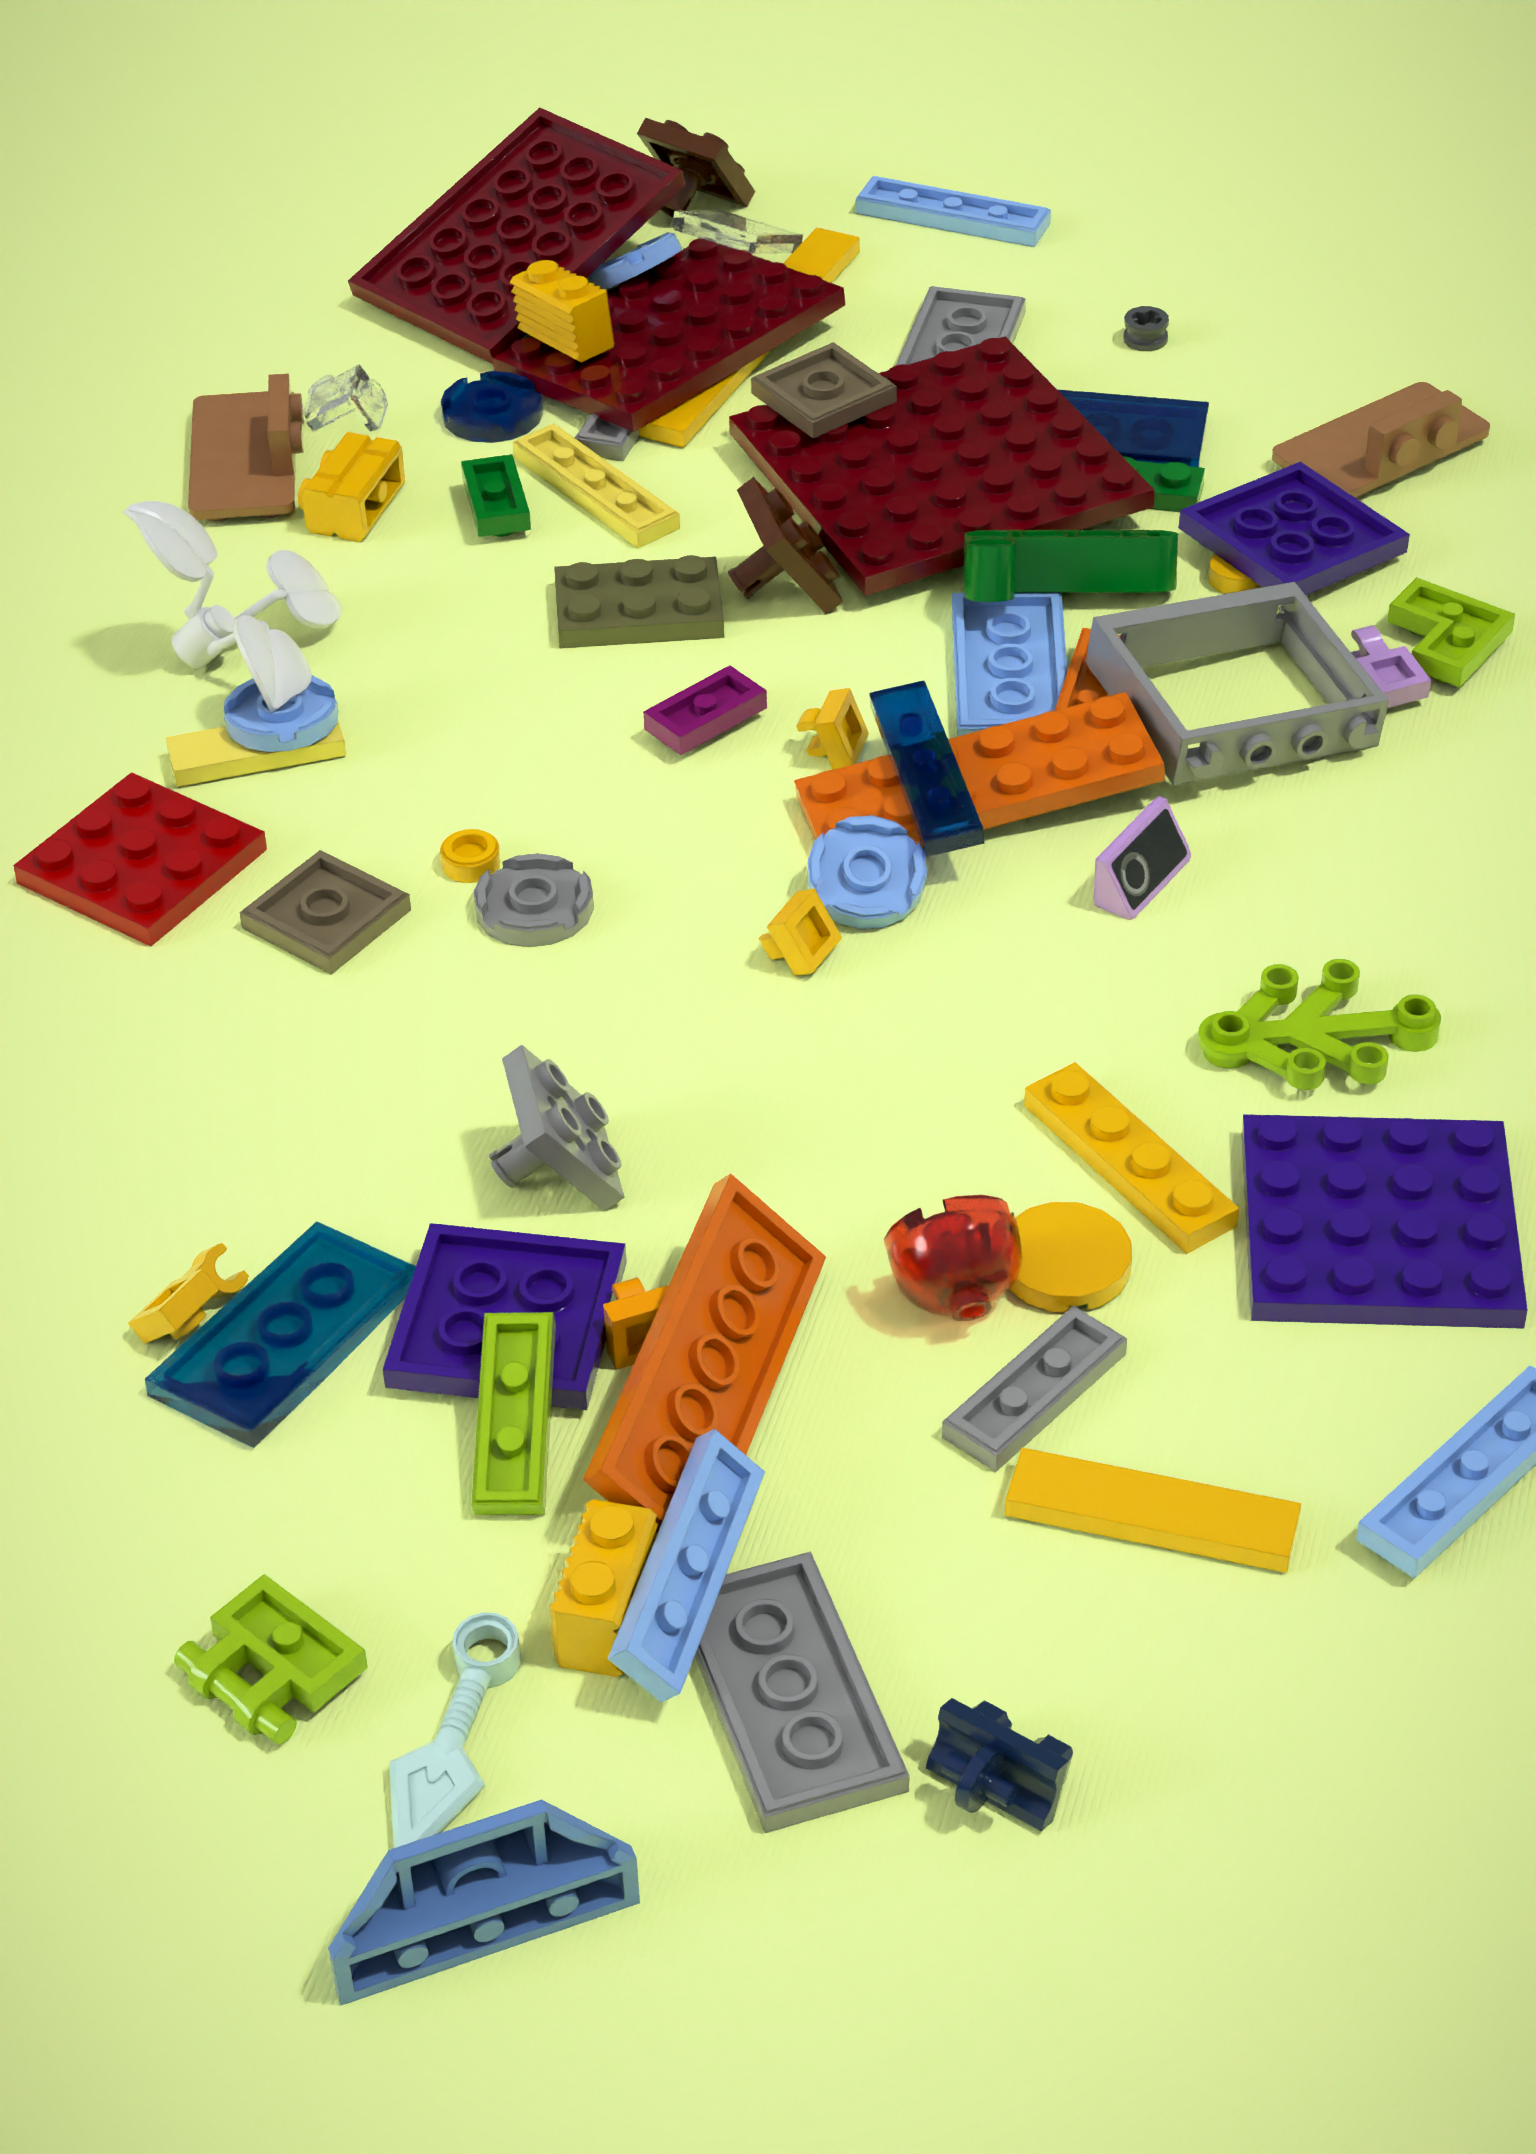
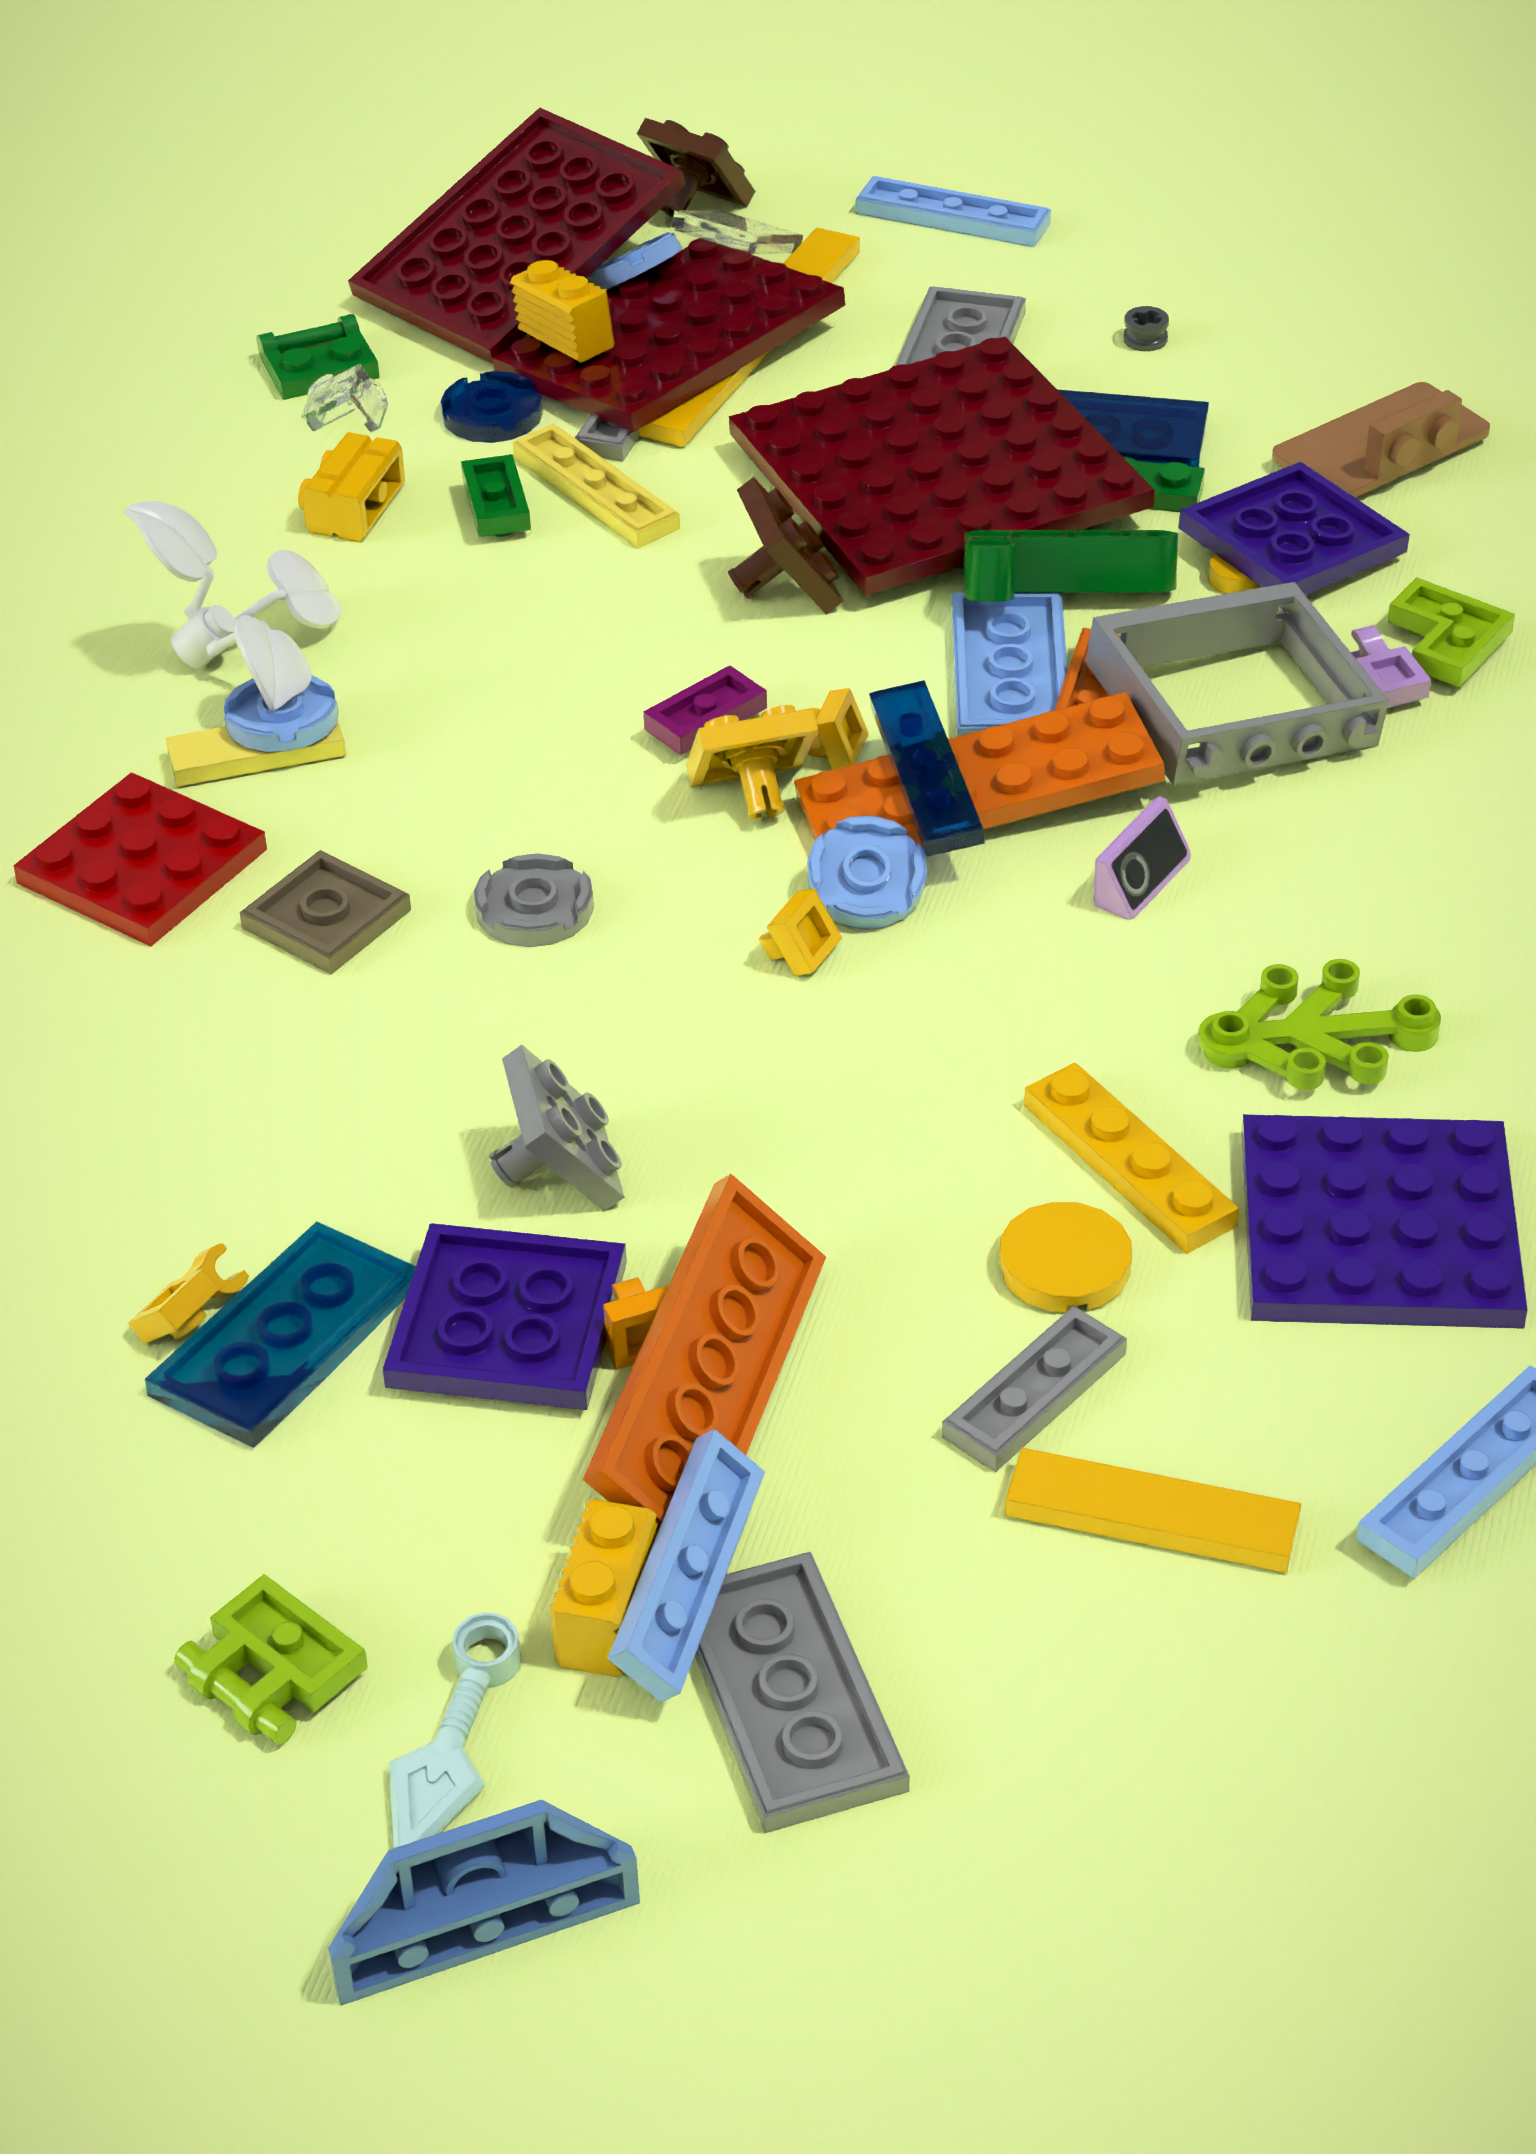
medium nougat bracket [188,373,304,521] -> none
yellow tile [440,829,501,883] -> none
lime tile [471,1312,556,1515] -> none
olive plate [554,555,724,649] -> none
dark tan tile [751,342,897,438] -> none
clear red cylinder [883,1194,1023,1321] -> none
dark blue hips [926,1698,1073,1832] -> none
none -> green plate [256,314,380,400]
none -> yellow plate [686,705,818,820]

